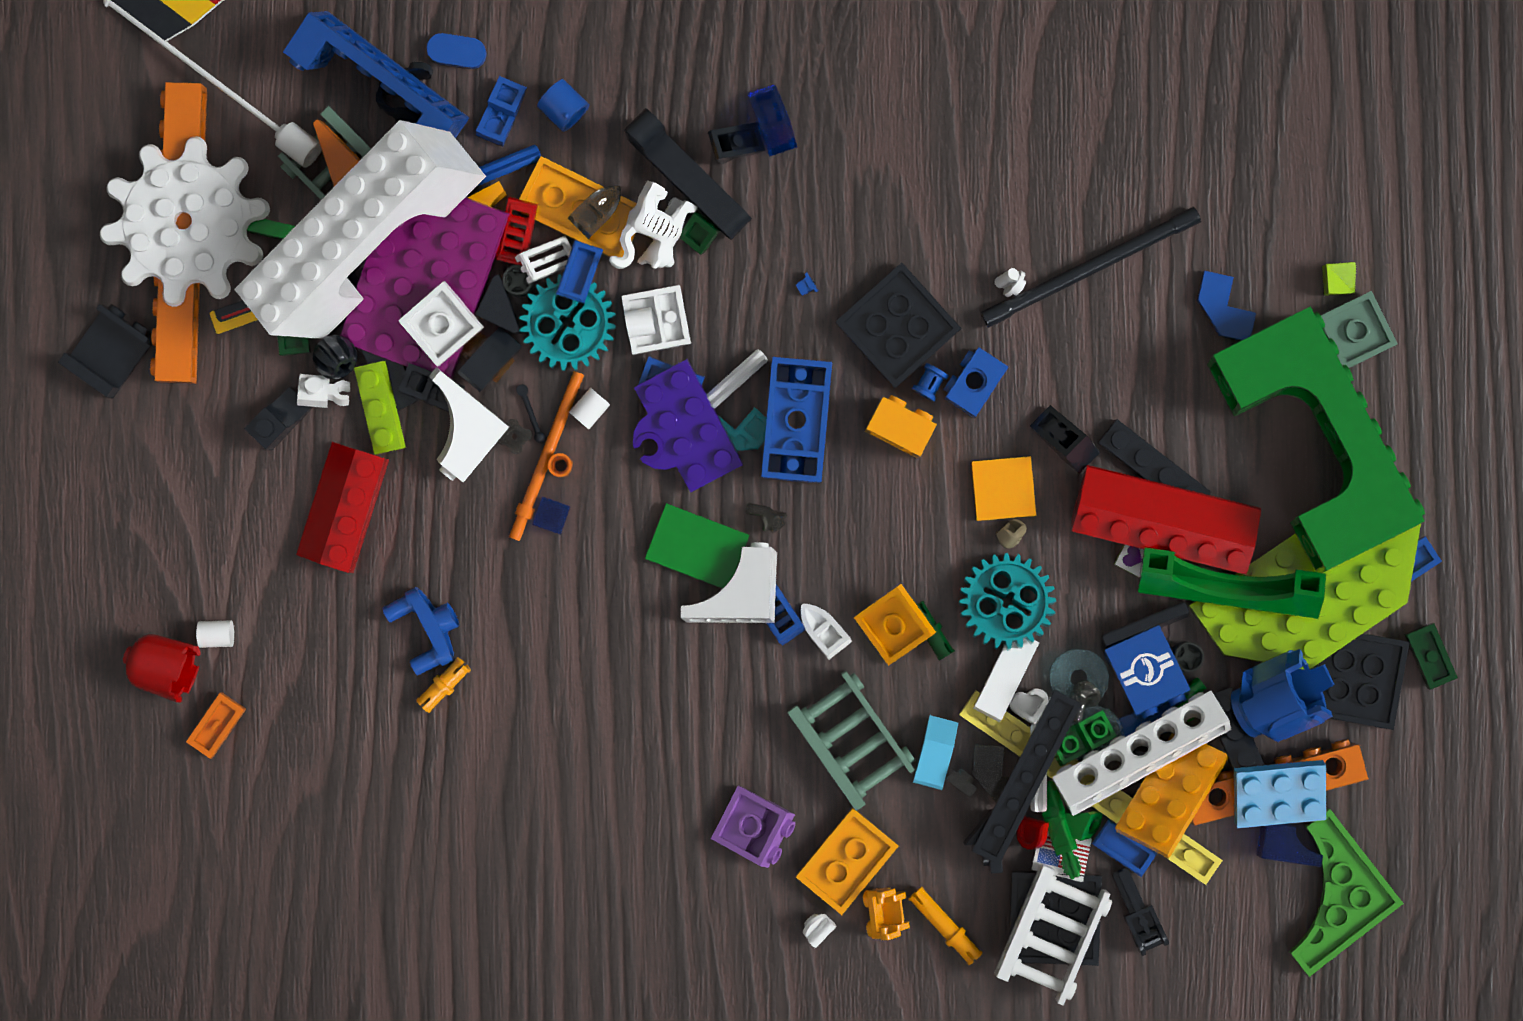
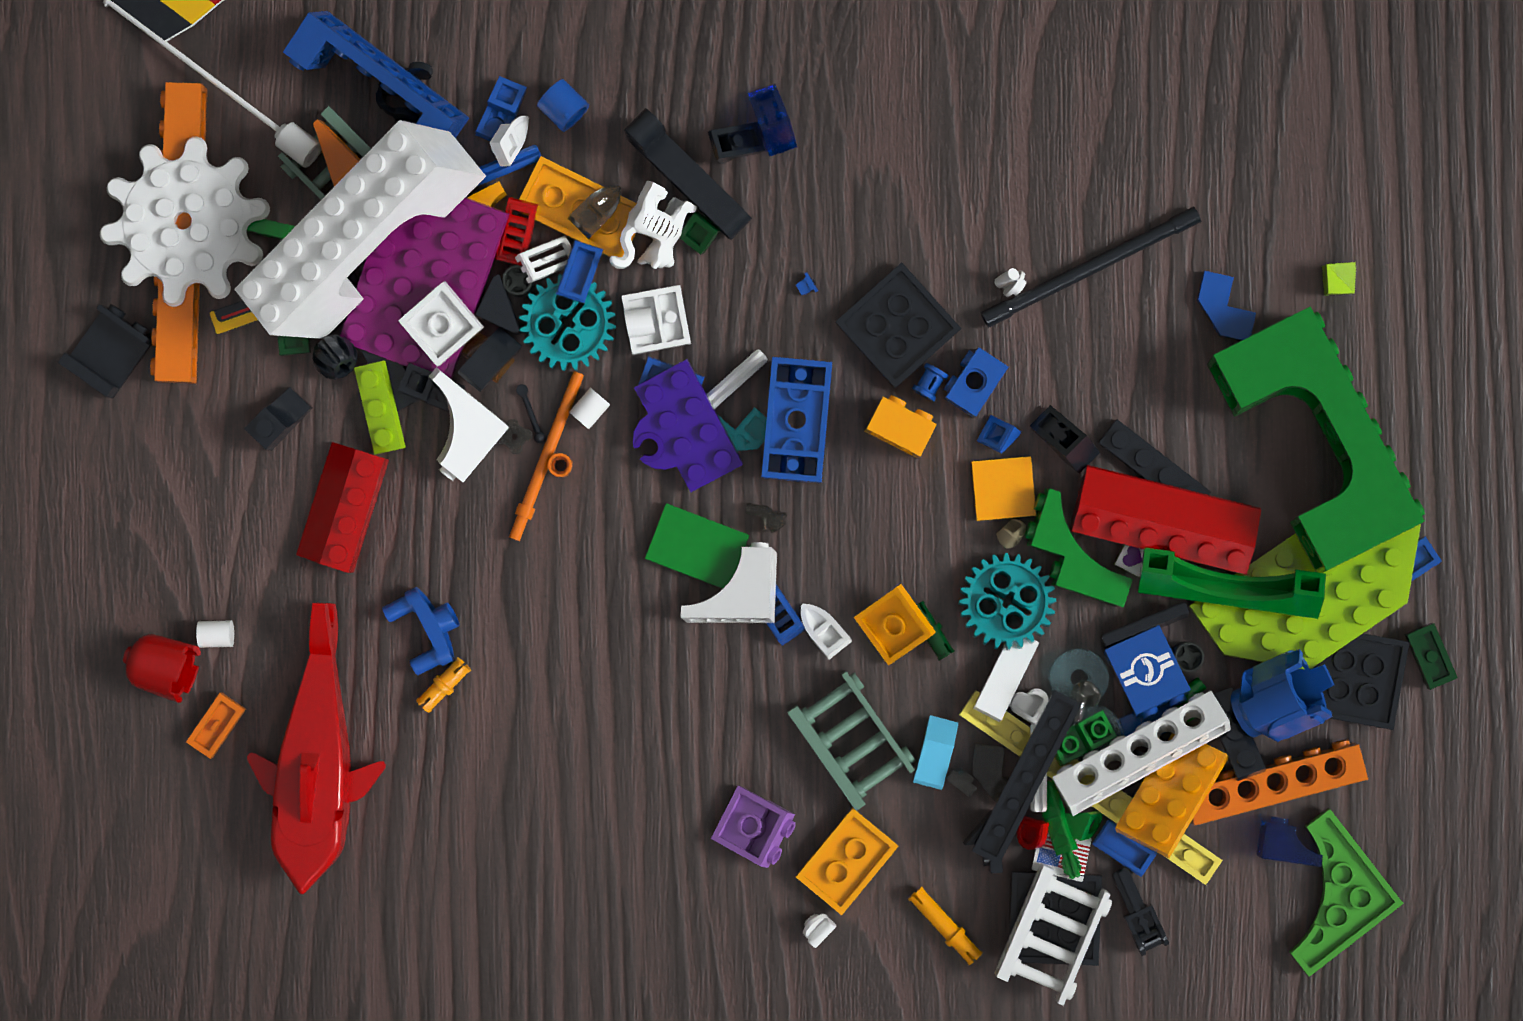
white plate [297,374,350,408] -> none
blue tile [427,33,487,69] -> none
clear blue plate [532,497,571,535] -> none
light orange piece [863,888,910,940] -> none
dark azure plate [1234,760,1326,828] -> none
sand green plate [1321,291,1398,368] -> none
none -> red animal [247,602,386,894]
none -> white plate [490,116,529,166]
none -> blue slope [977,415,1021,454]
none -> green arch [1025,488,1133,607]

